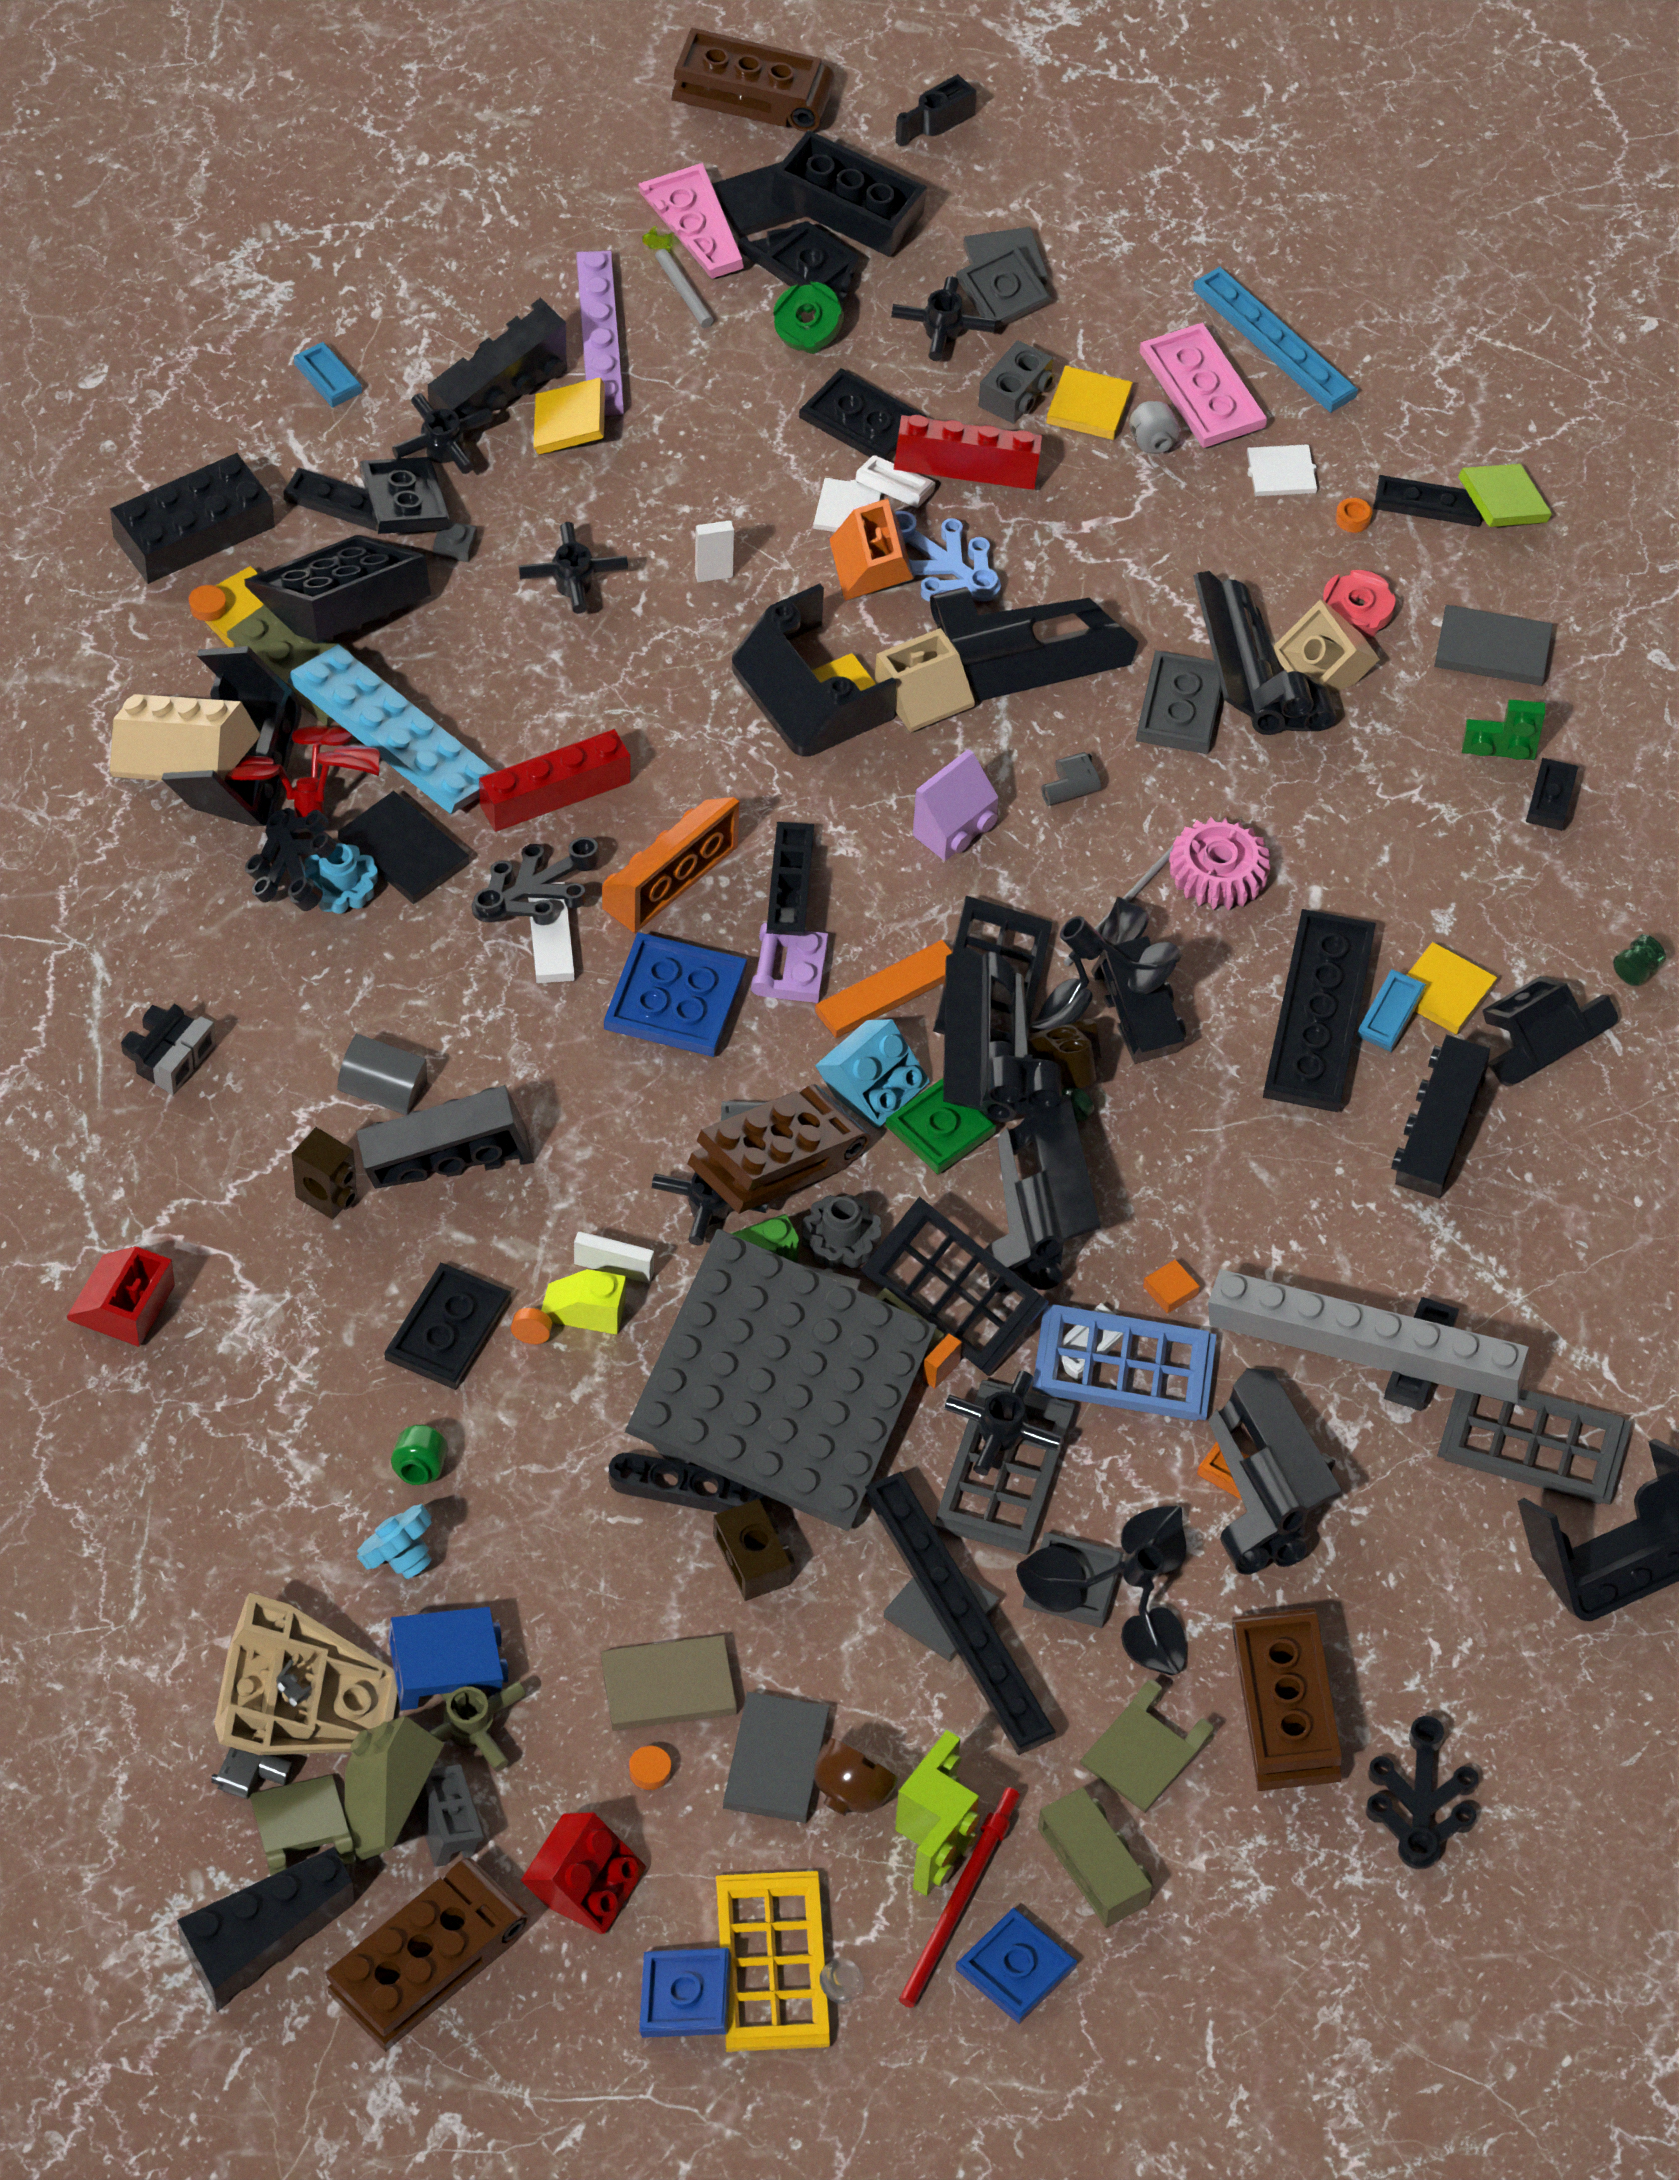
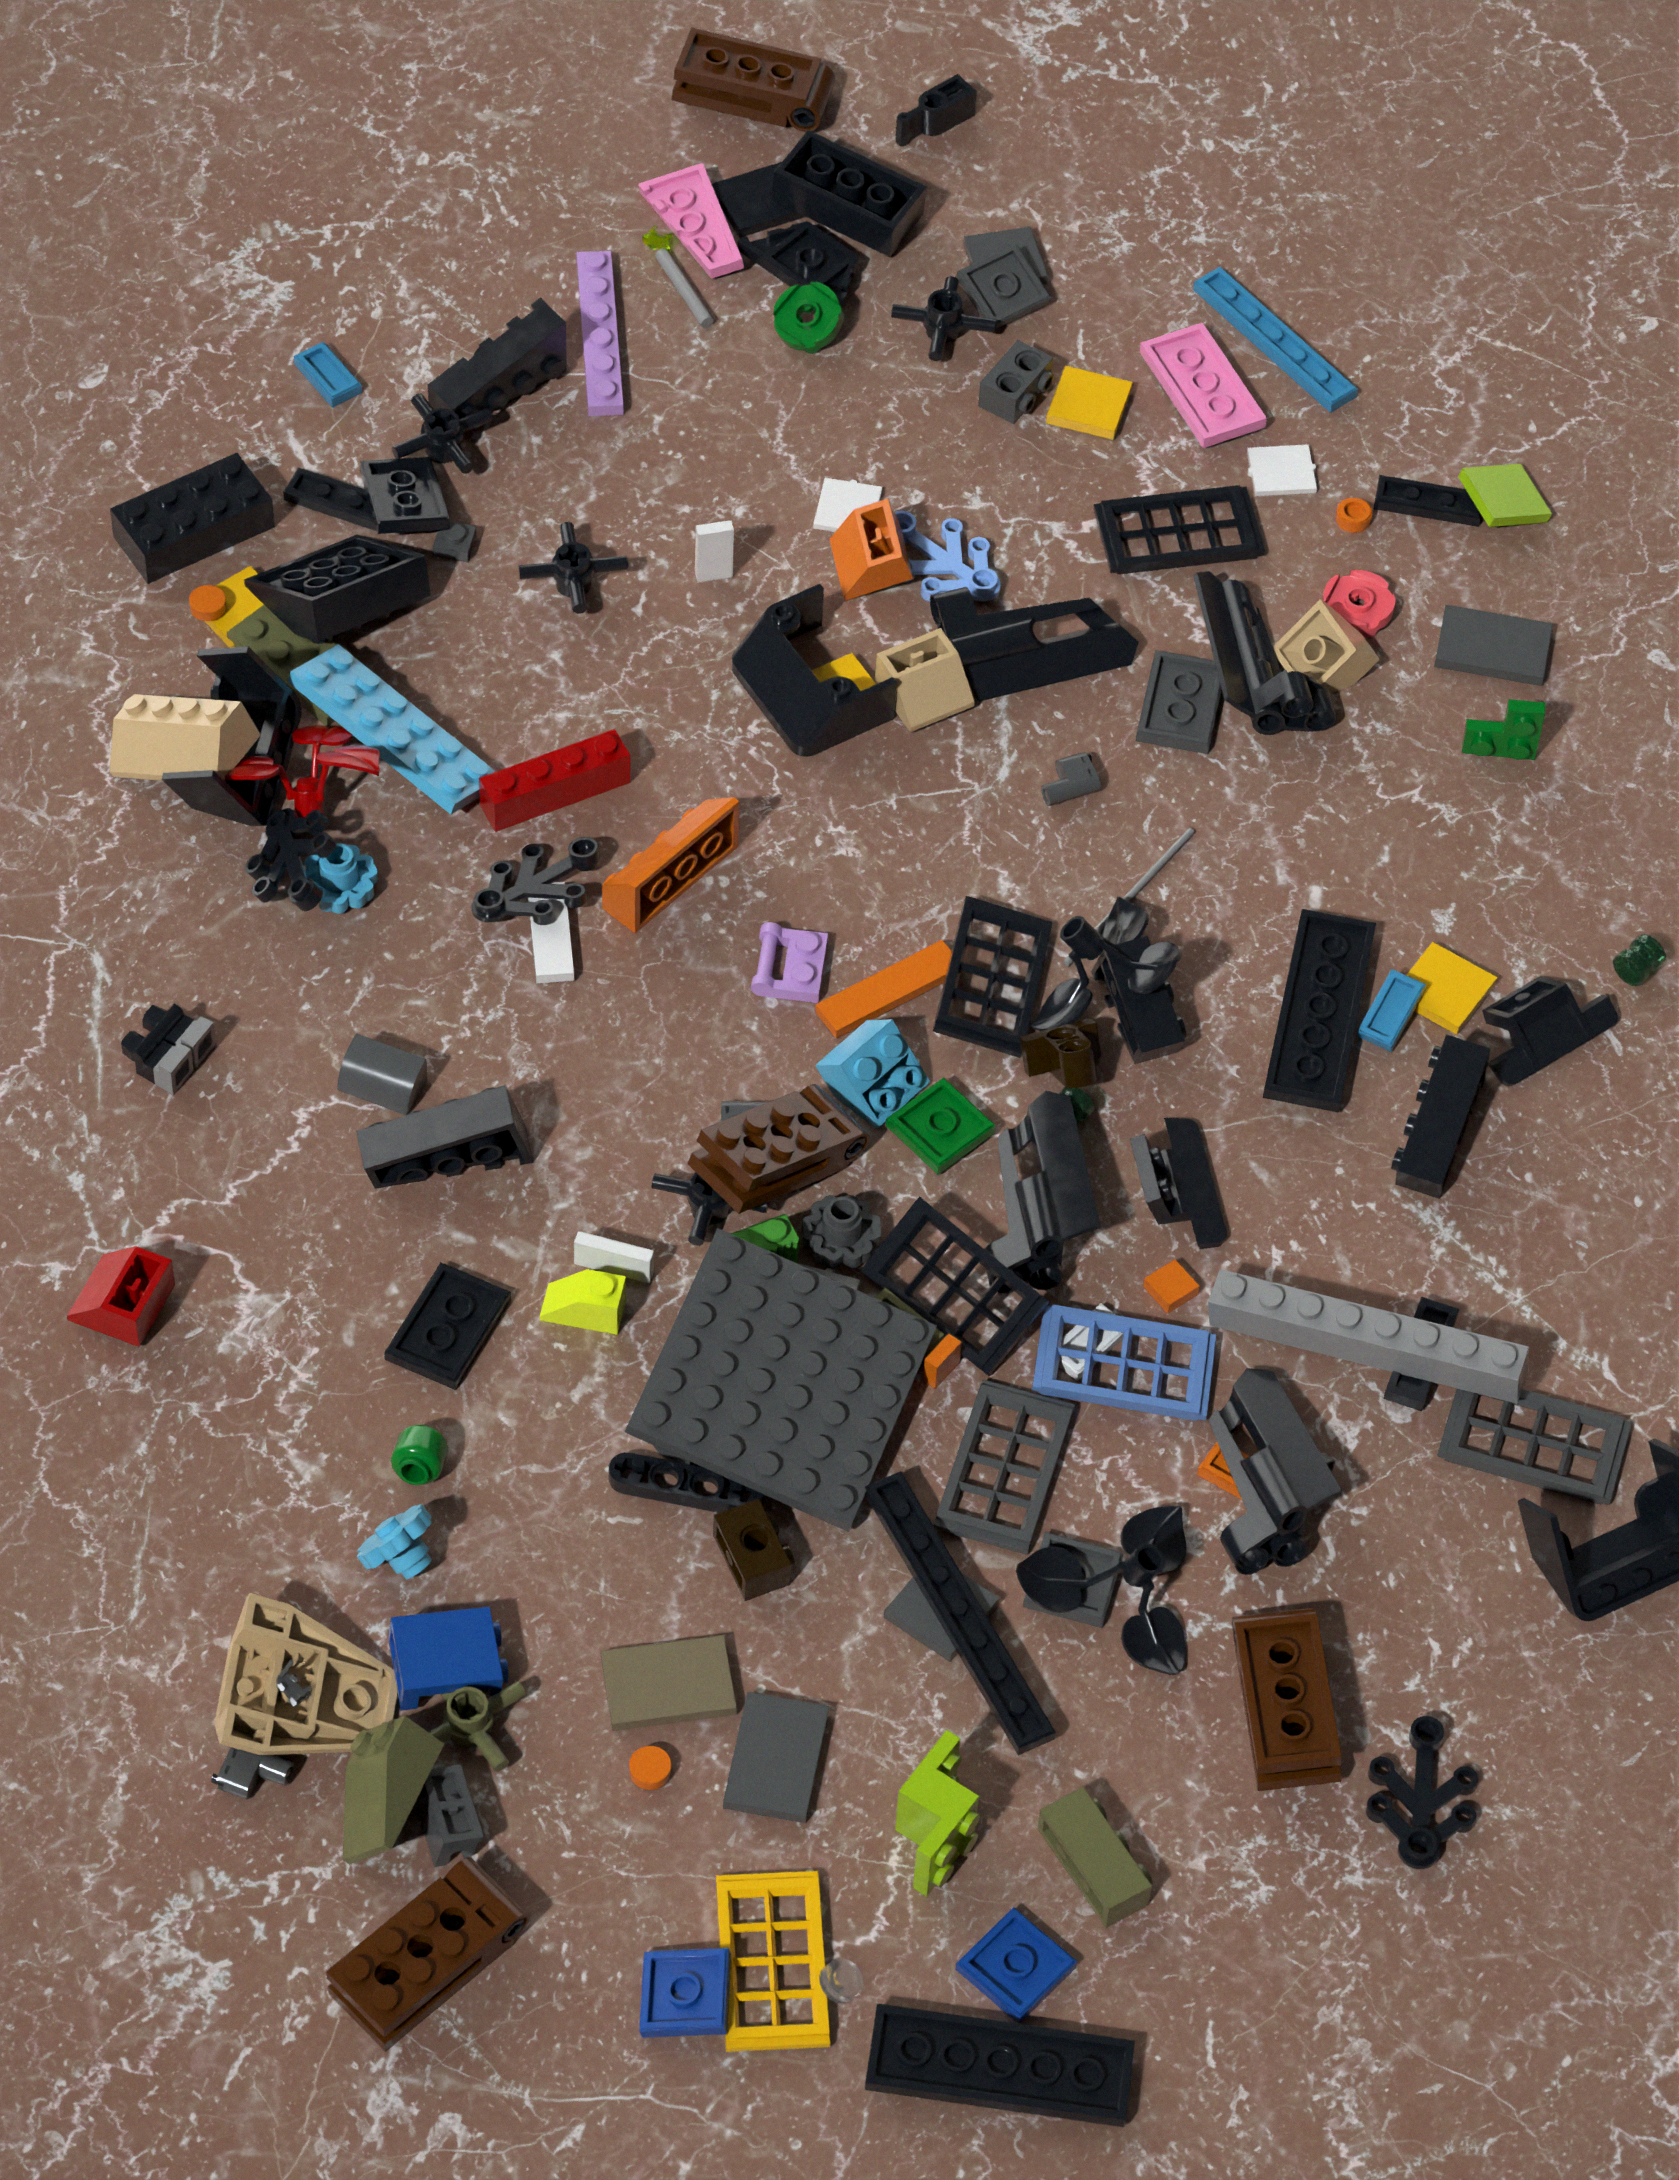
black wedge [177,1847,354,2012] -> none
olive flag [250,1775,356,1876] -> none
dark brown brick [292,1127,358,1220] -> none
black tile [338,791,469,904] -> none
orange tile [511,1308,553,1345] -> none
red slope [520,1812,647,1934] -> none
yellow tile [533,377,605,455] -> none
blue plate [604,932,747,1057] -> none
black slope [766,822,814,936] -> none
black tile [799,368,926,461] -> none
reddish brown cylinder [814,1737,900,1816] -> none
white tile [855,455,935,508] -> none
red brick [893,415,1042,490] -> none
red bar [898,1787,1020,2008] -> none
lavender slope [913,749,998,861] -> none
black panel [943,947,1062,1122] -> none
black bar [944,1371,1063,1476] -> none
olive flag [1080,1679,1214,1813] -> none
light grey head [1129,401,1180,454] -> none
bright pink gear [1169,817,1271,911] -> none
black plate [1526,758,1578,831] -> none
none -> black plate [865,2003,1135,2127]
none -> black piece [1093,485,1265,575]
none -> black plate [1130,1118,1227,1249]

